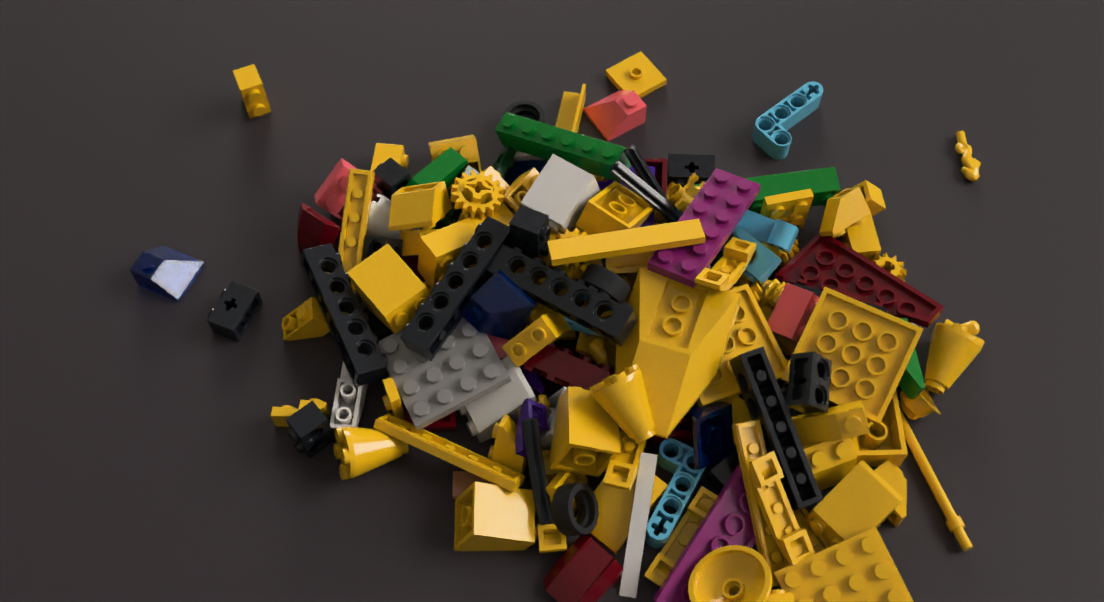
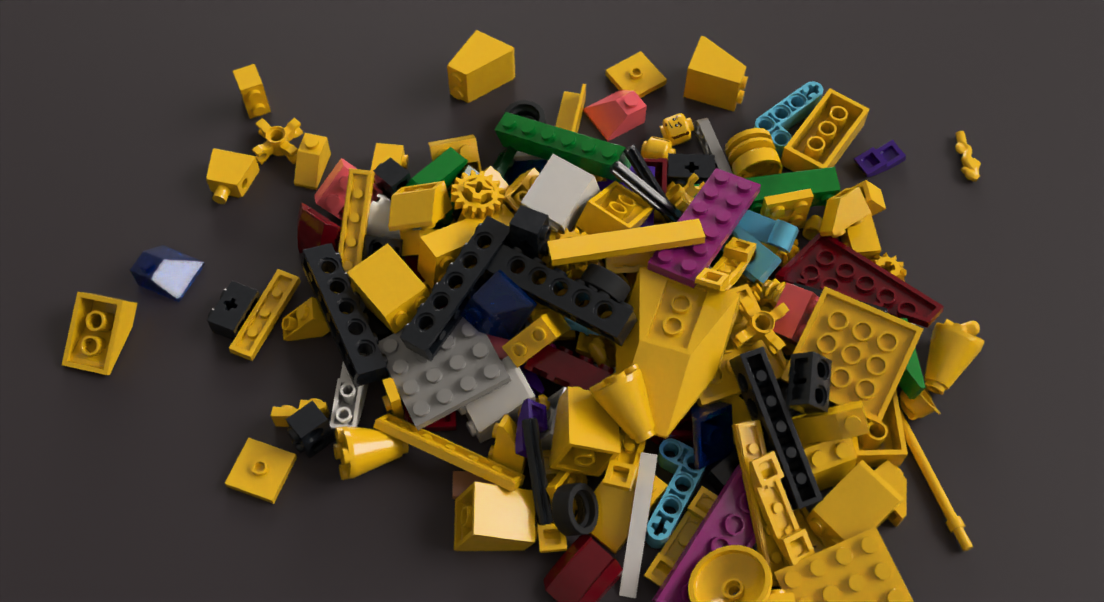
none -> yellow slope [62,291,137,375]
none -> yellow torso [206,148,260,204]
none -> yellow plate [224,437,297,504]
none -> yellow plate [229,269,301,361]
none -> yellow pin [252,118,303,165]
none -> yellow slope [294,133,331,190]
none -> yellow slope [447,30,515,103]
none -> yellow head [641,136,676,159]
none -> yellow head [659,113,695,146]
none -> yellow slope [683,36,748,112]
none -> light grey beam [694,118,733,174]
none -> yellow wheel [724,128,783,178]
none -> yellow pin [731,295,790,356]
none -> yellow brick [781,88,870,172]
none -> yellow hose [802,215,822,240]
none -> dark purple slope [854,139,906,177]

